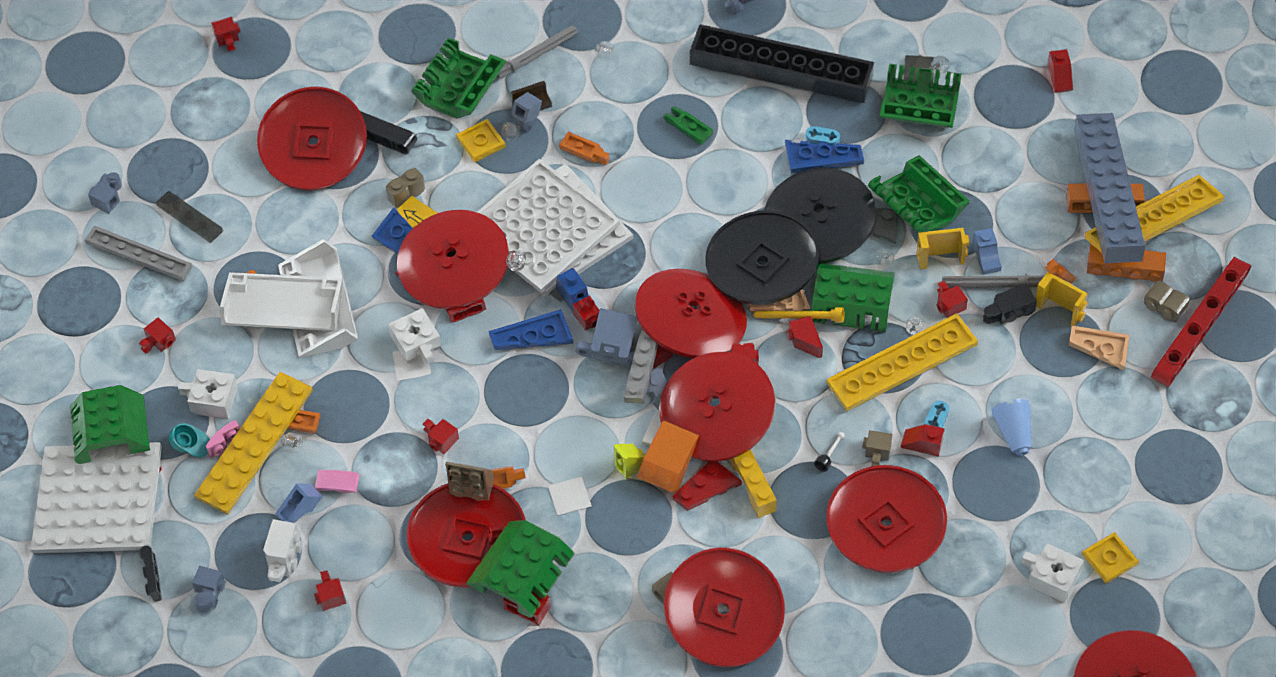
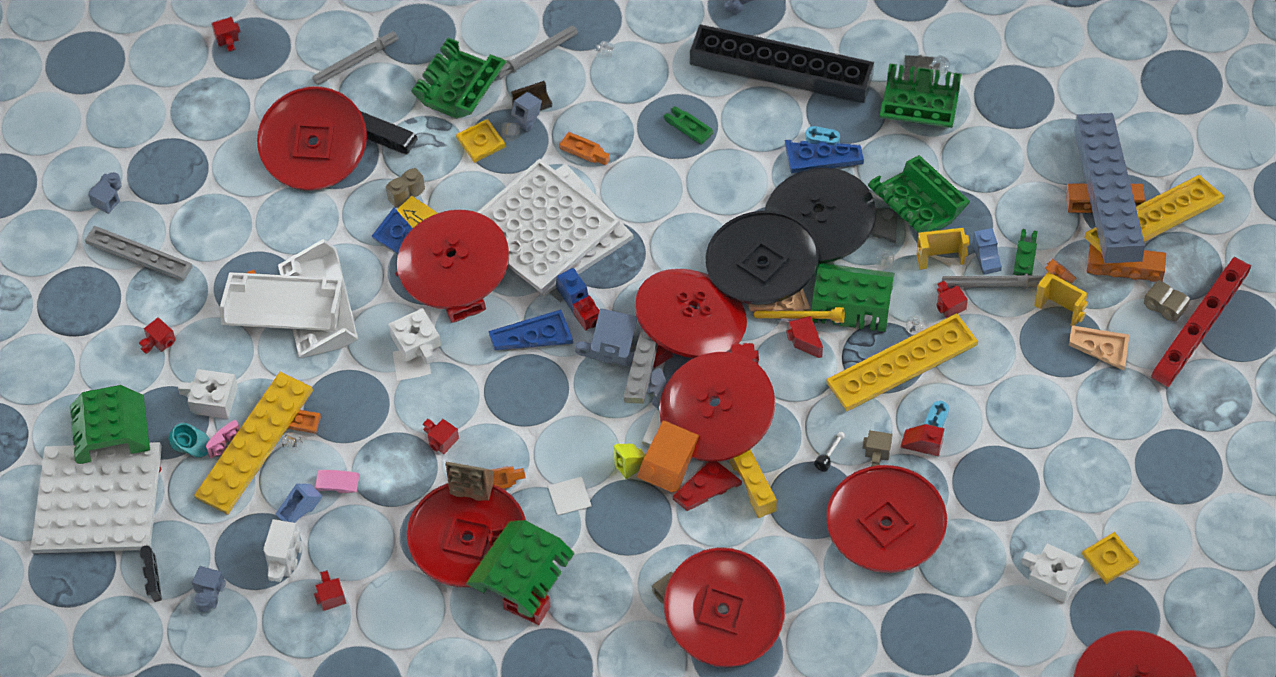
clear smoke tile [156,191,223,243] -> none
clear piece [506,250,526,271] -> none
black hinge [983,283,1037,324] -> none
light blue cone [992,399,1032,456] -> none
red slope [1047,49,1073,93] -> none
none -> light grey axle [312,31,399,85]
none -> green hinge [1013,229,1038,276]

